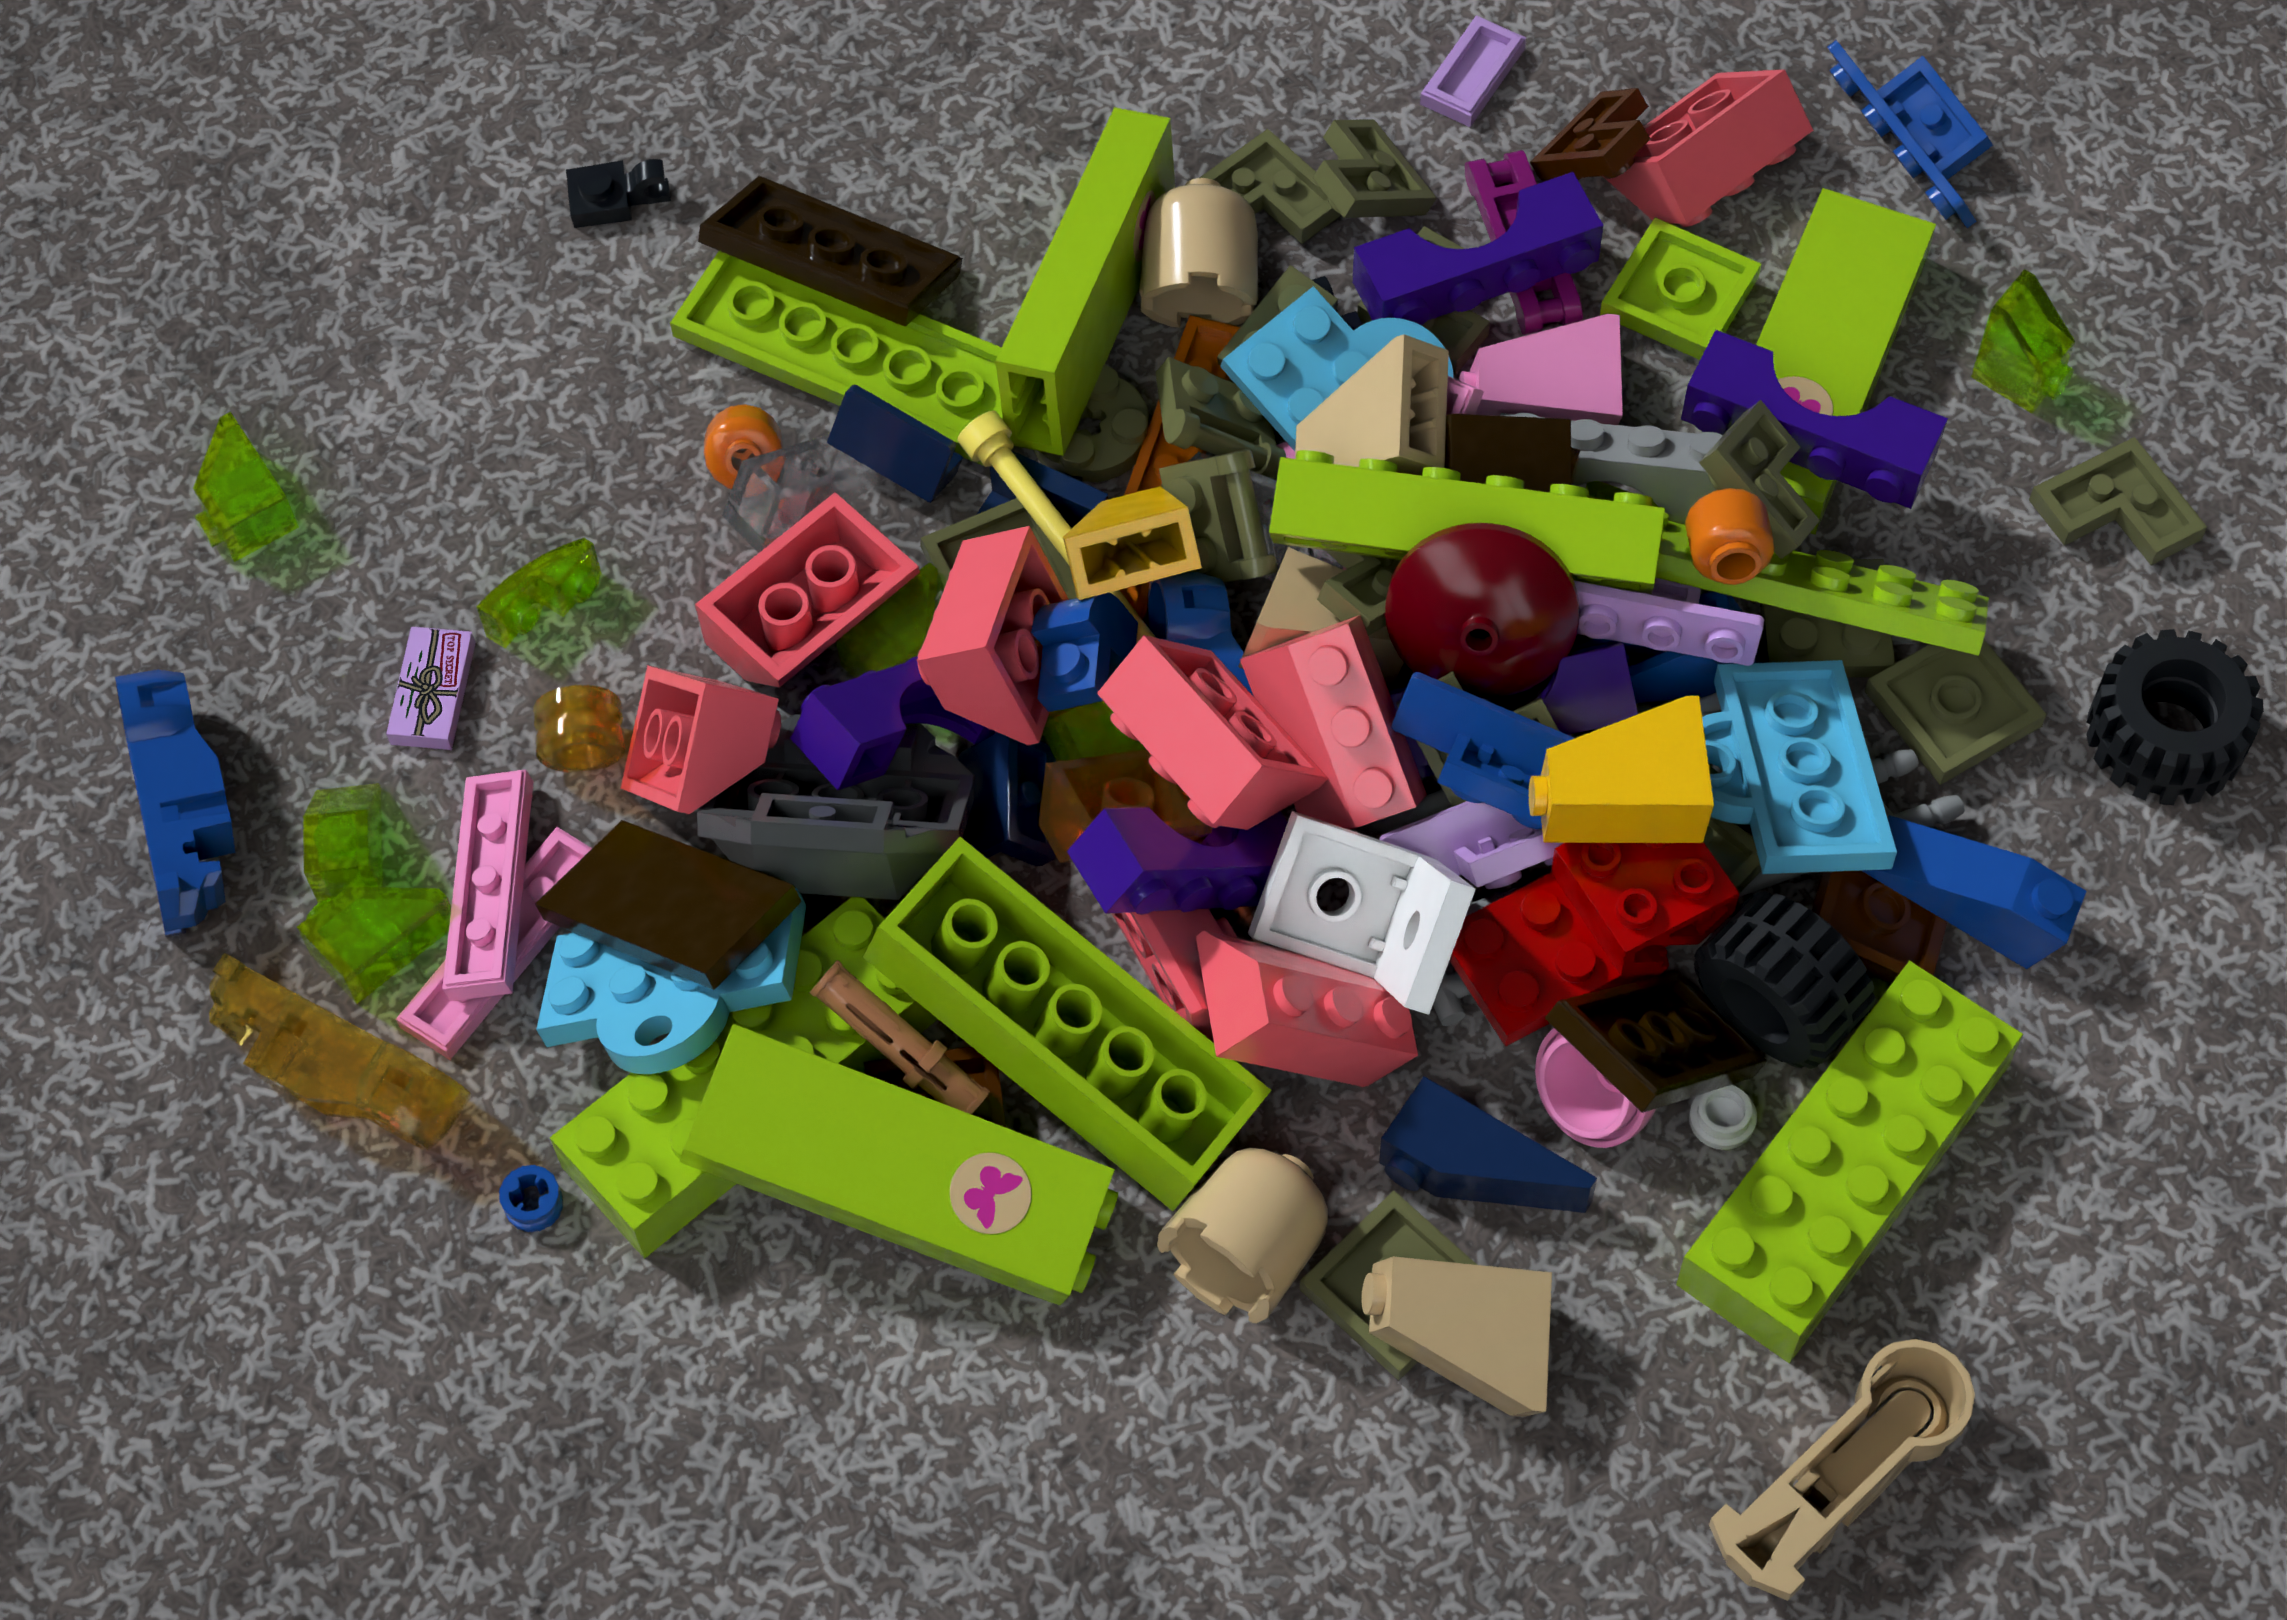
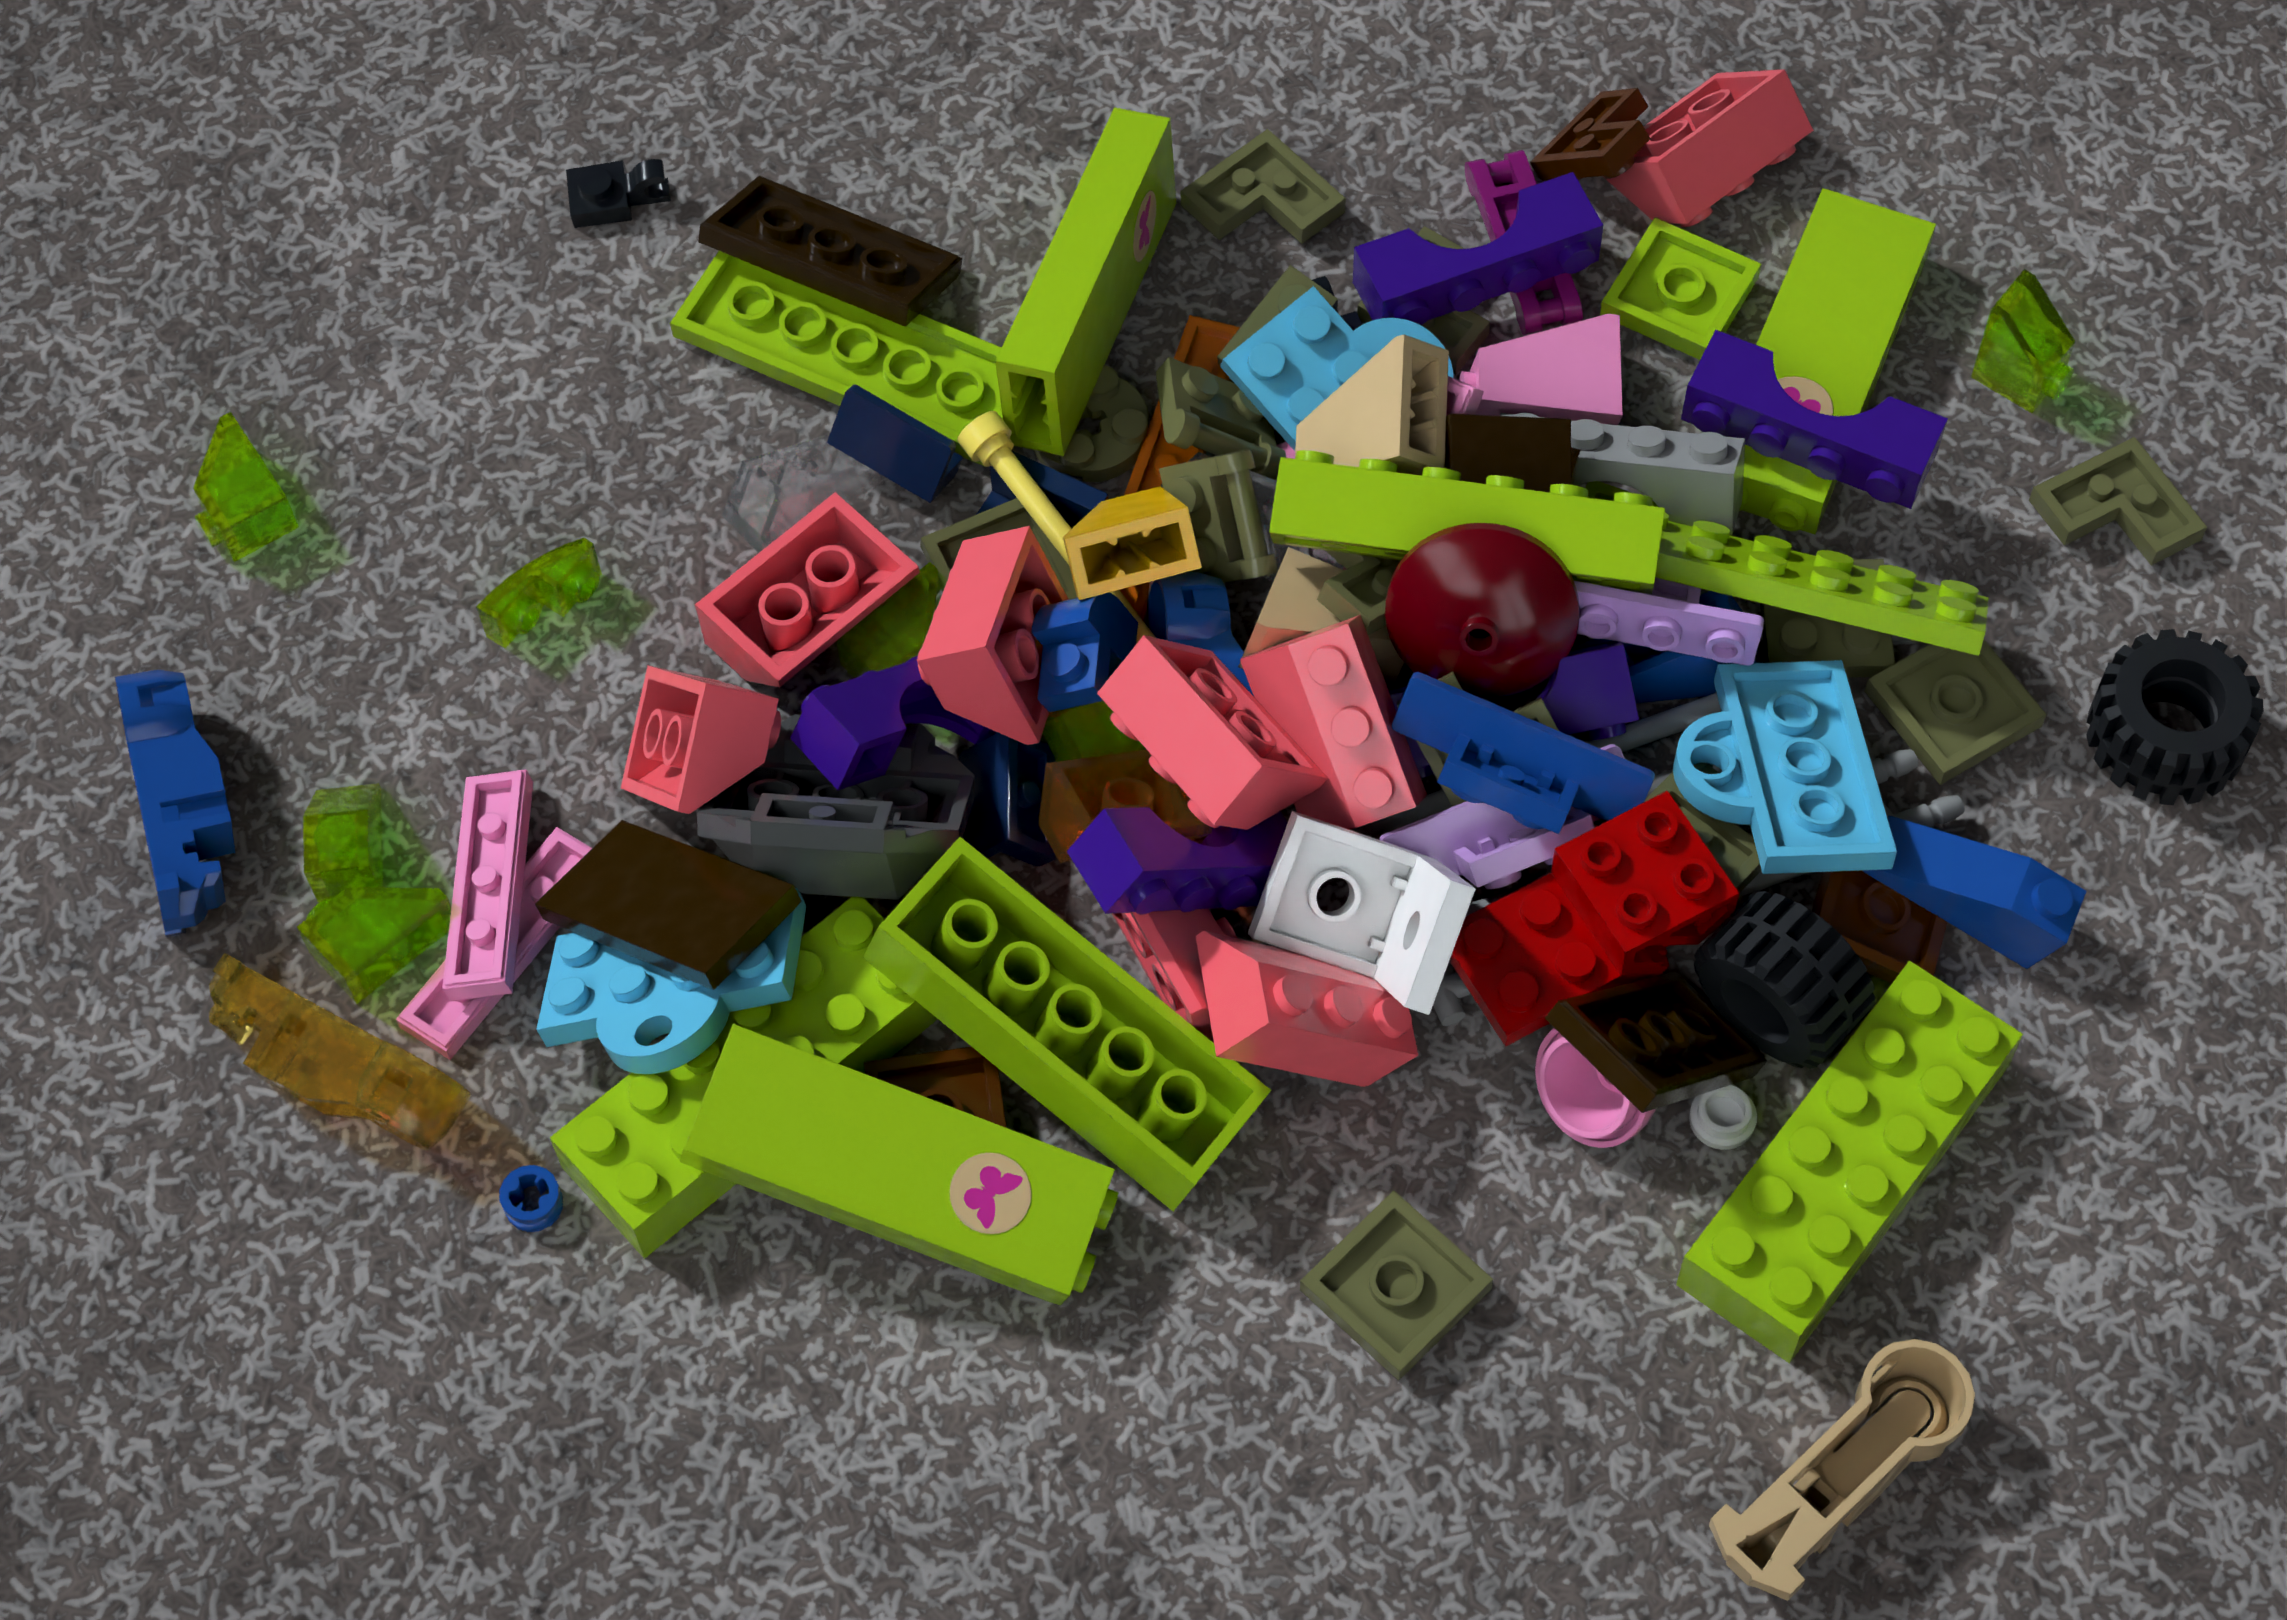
lavender tile [386,627,476,750] -> none
clear yellow wheel [533,685,625,773] -> none
orange head [704,404,783,492] -> none
nougat pin [809,960,990,1115] -> none
tan cylinder [1139,178,1258,328] -> none
tan cylinder [1157,1148,1328,1323] -> none
olive plate [1313,119,1437,218] -> none
tan slope [1362,1256,1552,1417] -> none
dark blue slope [1379,1076,1597,1213] -> none
lavender tile [1420,15,1526,127] -> none
yellow slope [1529,696,1714,843] -> none
orange head [1685,488,1775,585] -> none
olive plate [1699,400,1820,559] -> none
blue bracket [1827,40,1993,228] -> none

